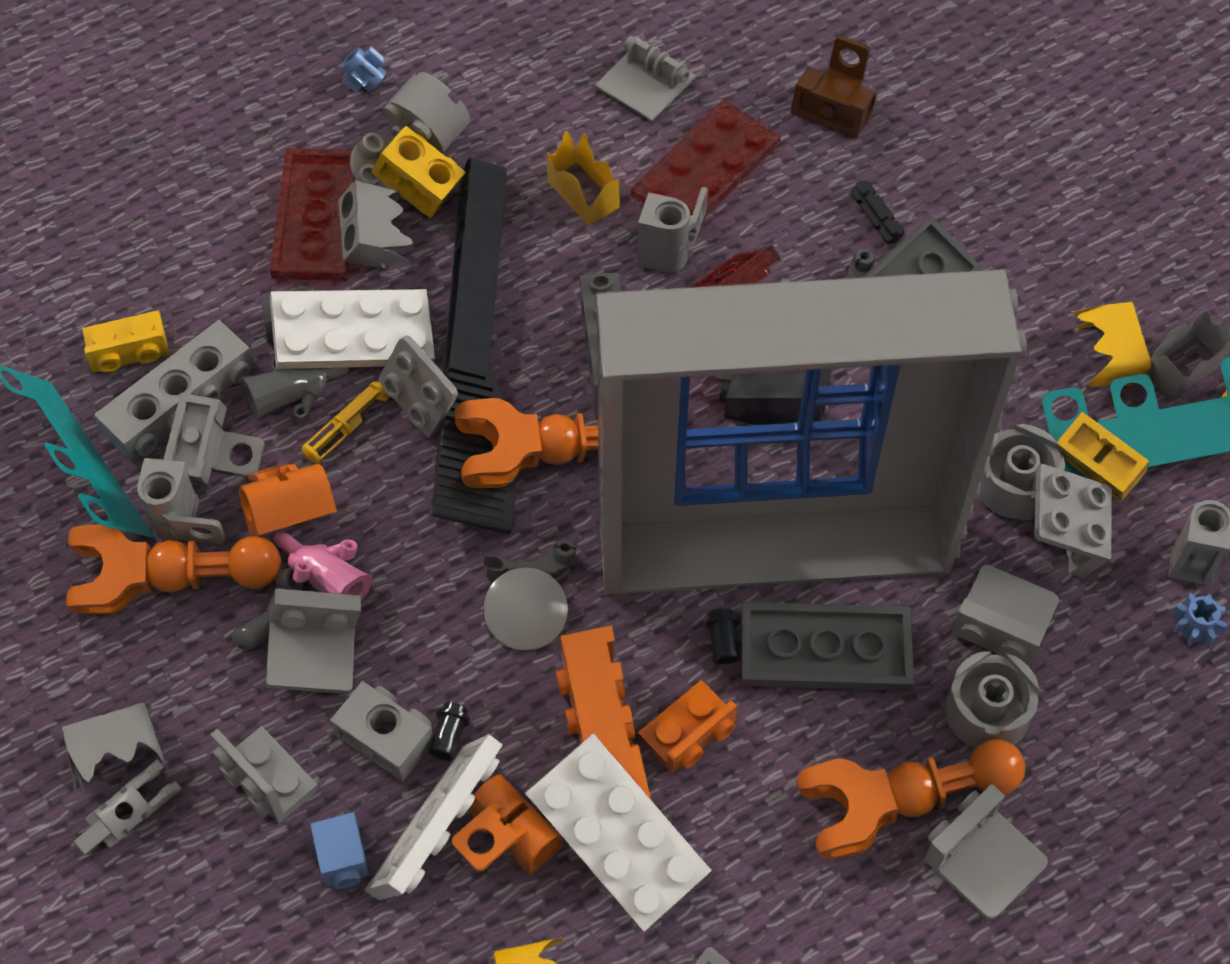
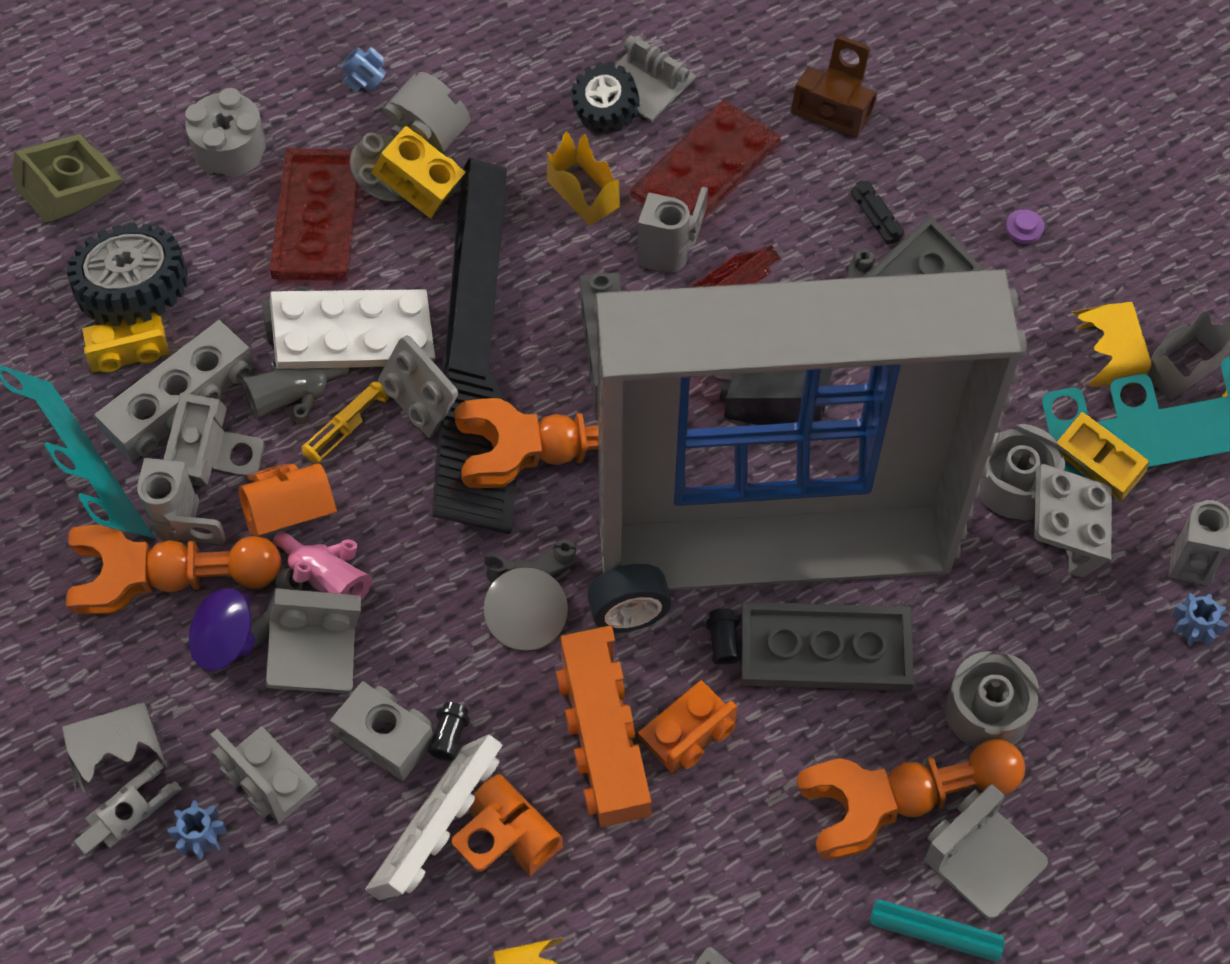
medium blue brick [310,812,370,889] -> none
light grey piece [338,180,414,269] -> none
white plate [525,734,712,931] -> none
light grey bracket [951,565,1059,668] -> none
none -> olive slope [12,134,124,223]
none -> black wheel [67,223,188,326]
none -> medium blue gear [167,801,227,860]
none -> light grey brick [185,88,266,177]
none -> dark purple dish [188,588,255,672]
none -> black wheel [571,62,640,134]
none -> black wheel [587,563,672,633]
none -> teal axle [870,899,1005,962]
none -> medium lavender plate [1006,209,1044,244]

